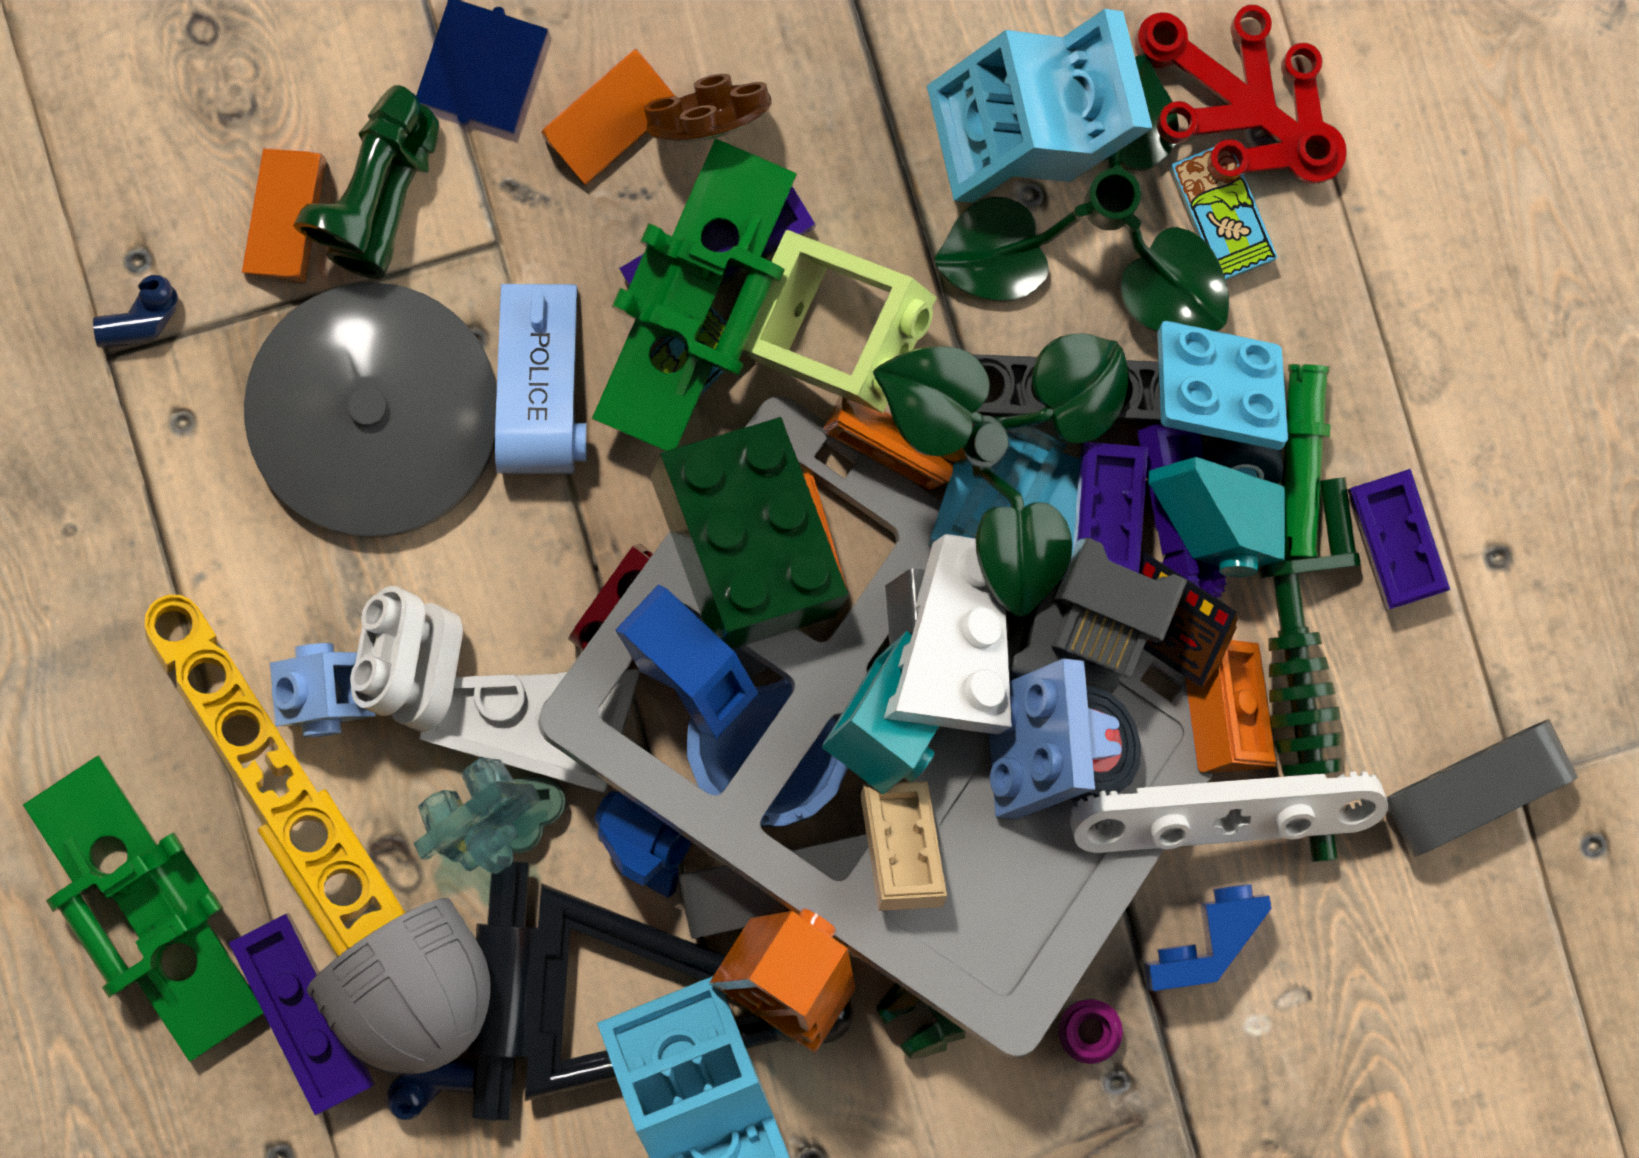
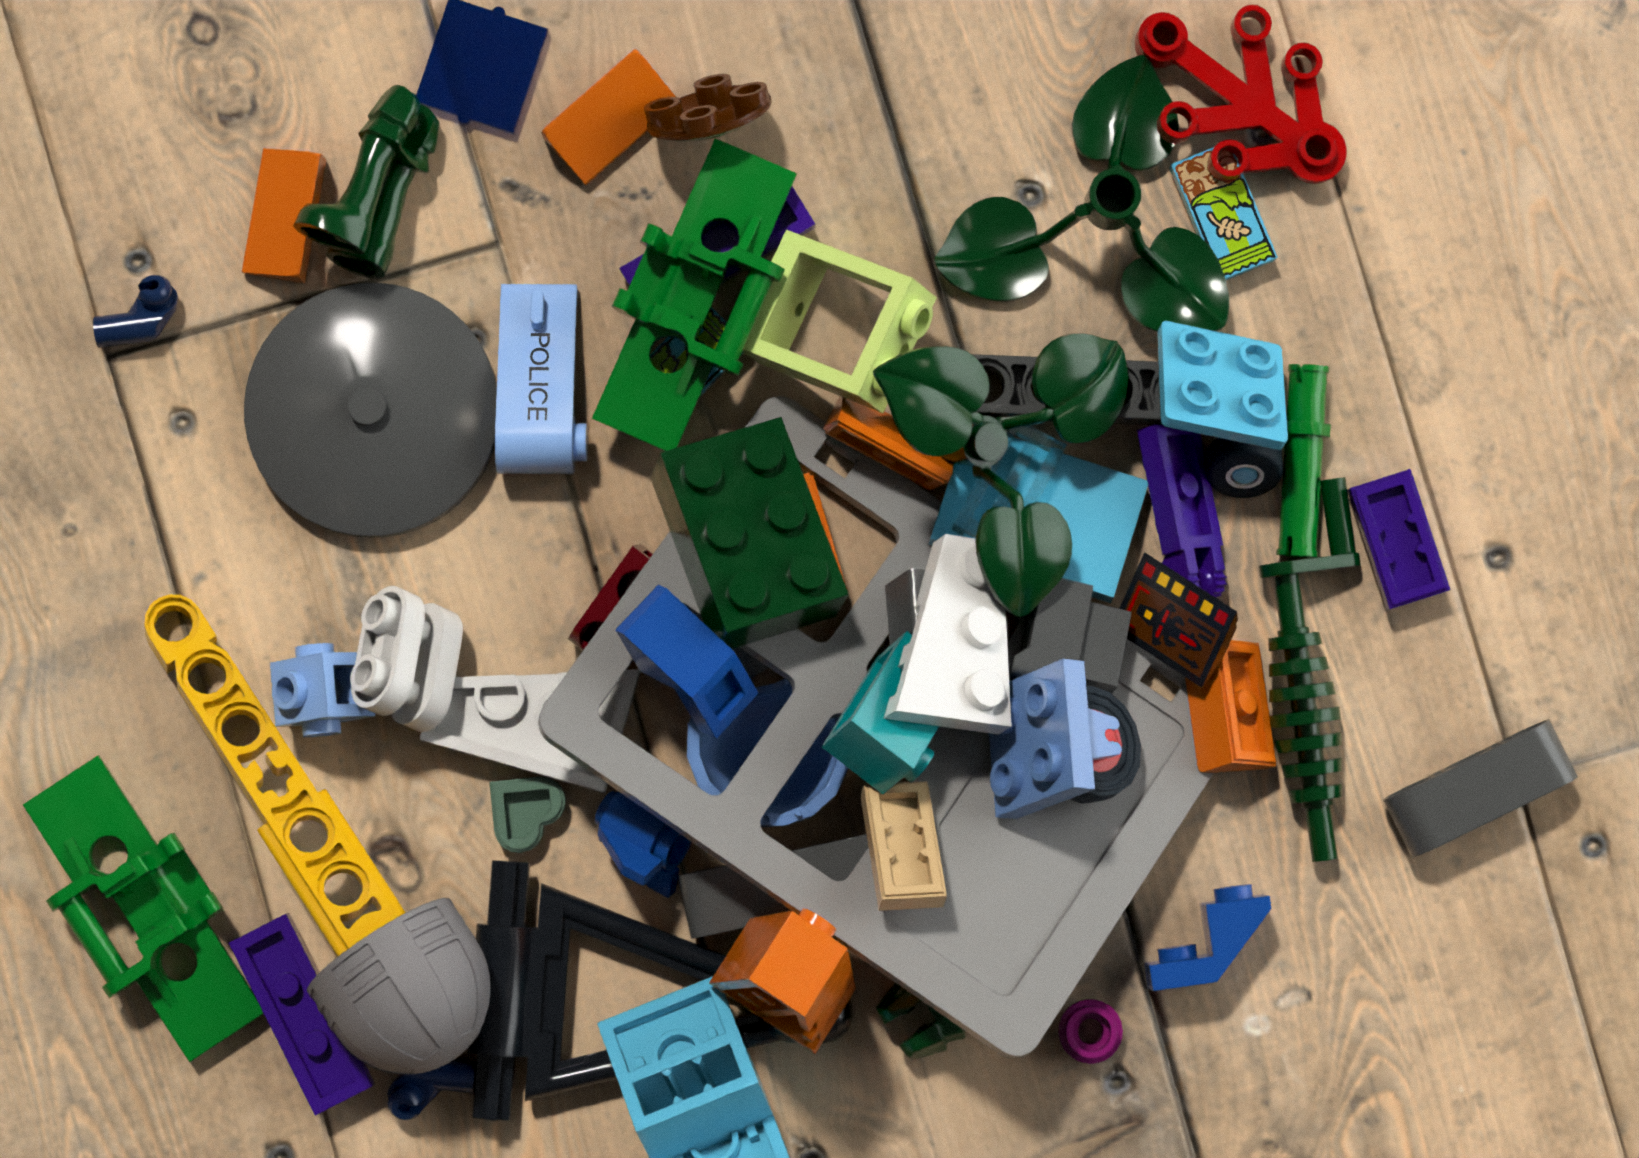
clear light blue hips [414,758,541,874] -> none
medium azure bracket [927,9,1153,203] -> none
dark grey piece [1051,538,1187,678] -> none
white piece [1069,771,1388,853] -> none
dark purple plate [1073,442,1148,573] -> none
teal slope [1149,457,1285,577] -> none

